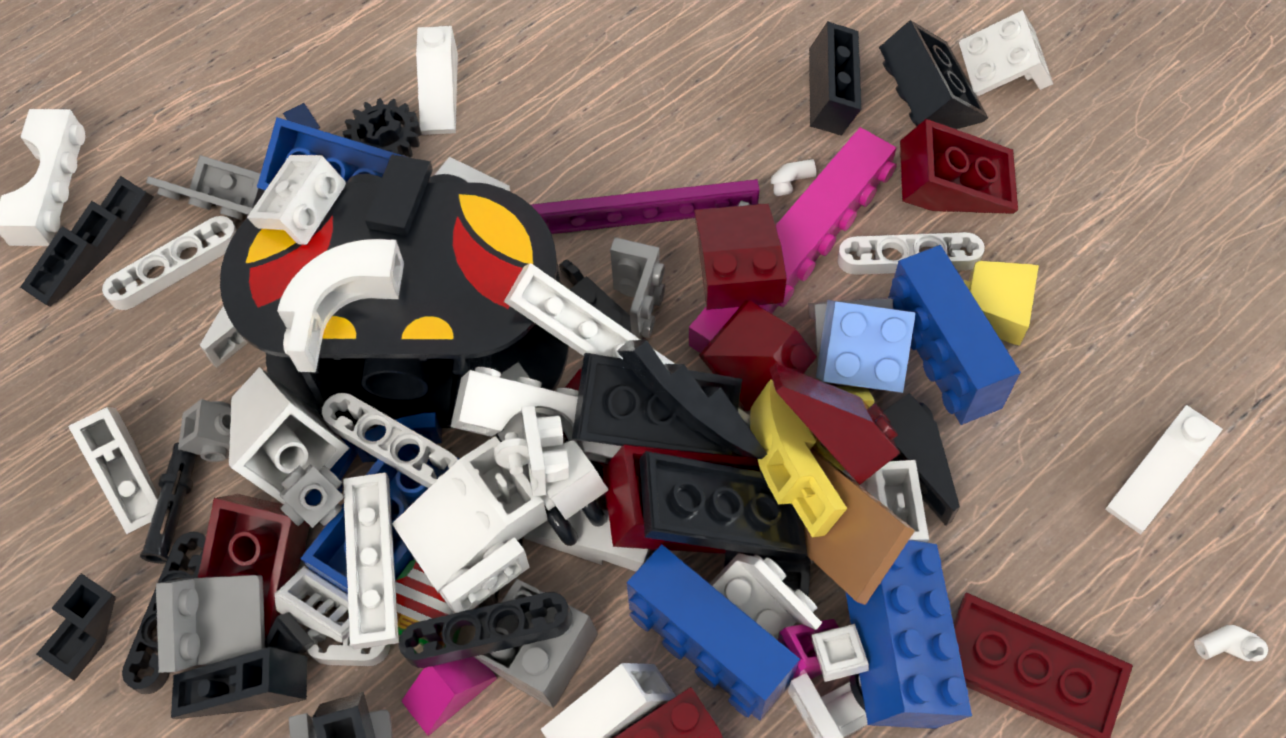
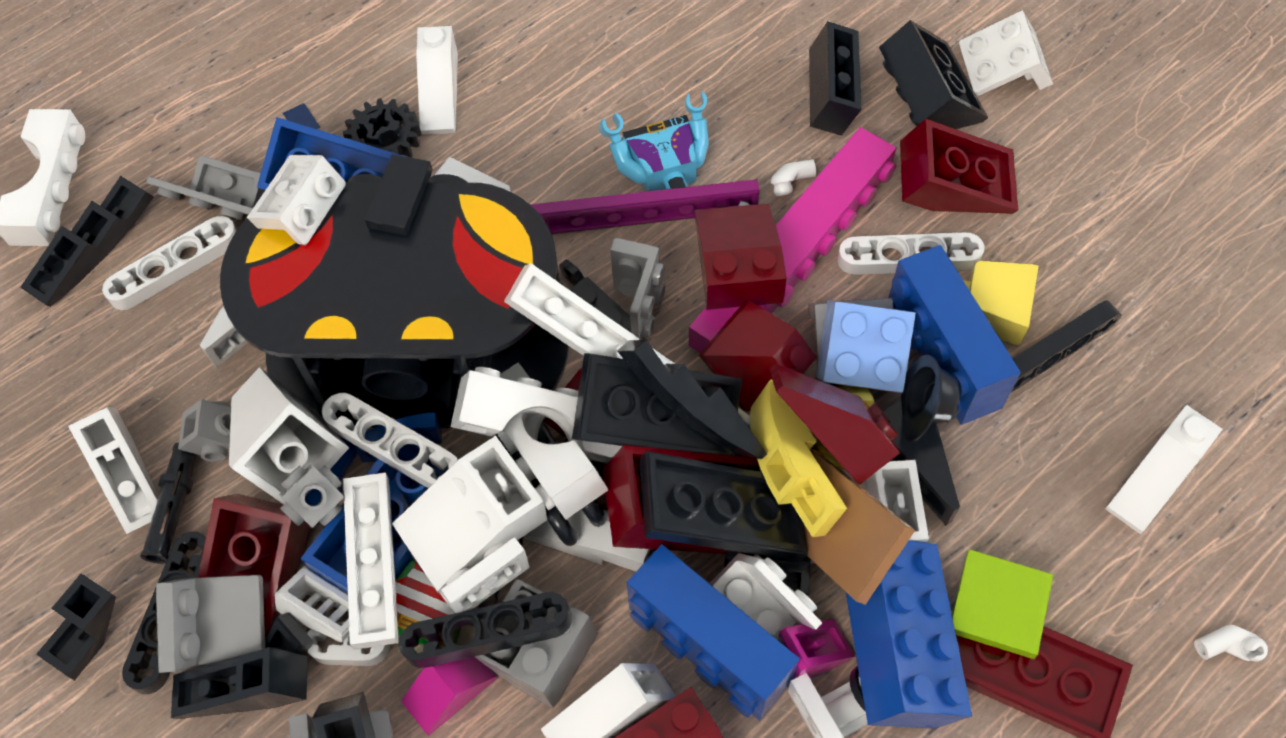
white arch [277,239,404,372] -> none
white hips [494,405,569,497] -> none
white tile [812,624,869,682] -> none
none -> medium azure torso [599,92,709,191]
none -> black piece [901,355,960,442]
none -> lime tile [952,549,1054,659]
none -> black beam [1011,300,1122,393]

